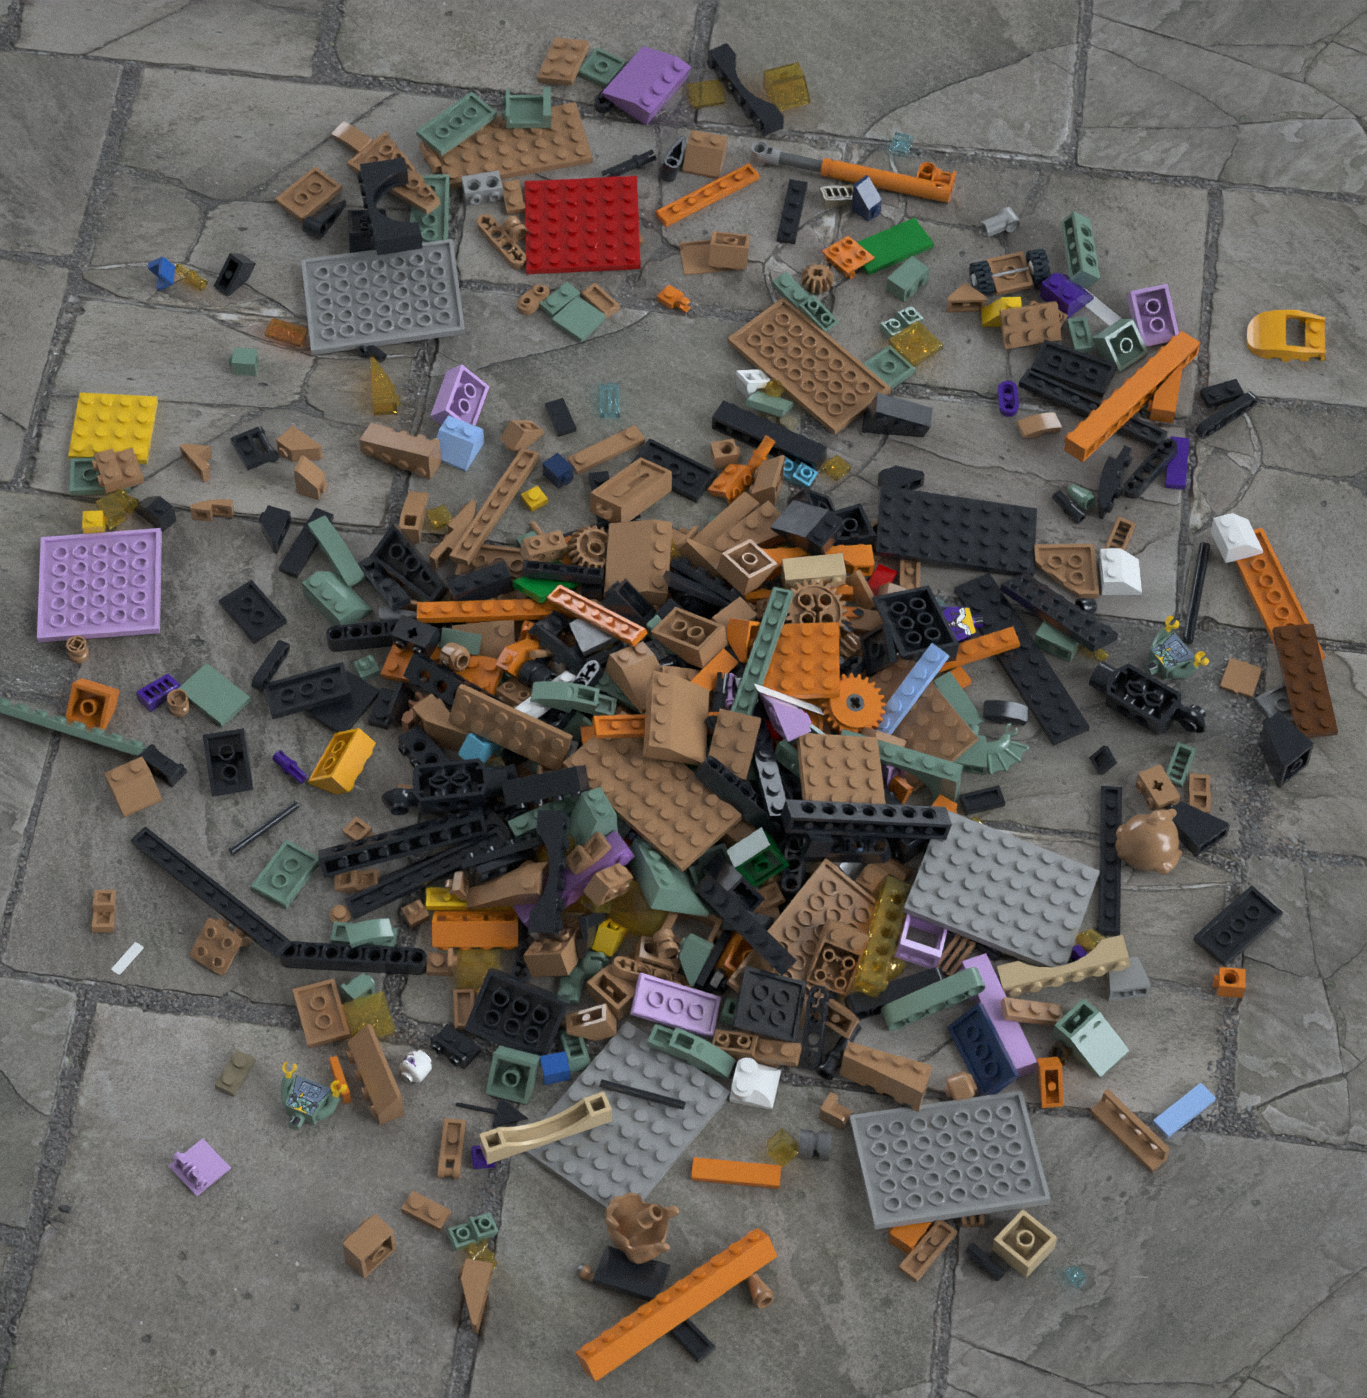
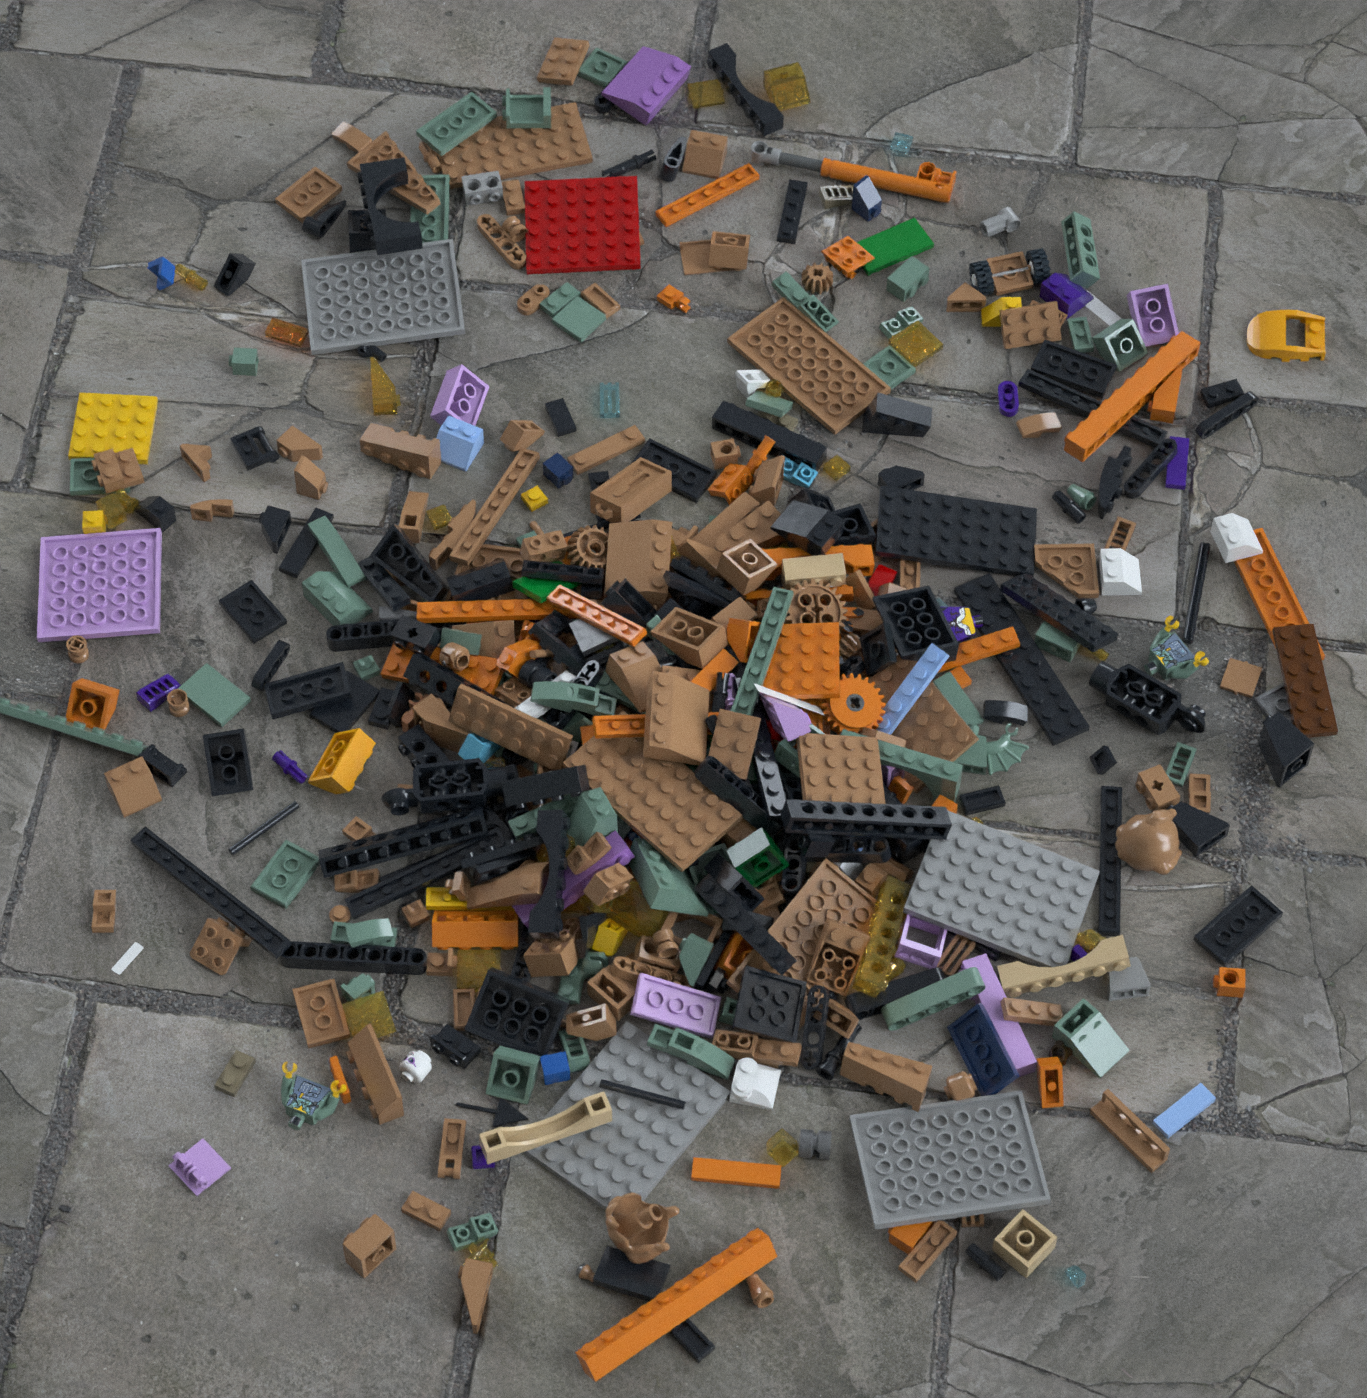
medium nougat panel [819,1092,852,1130] -> none

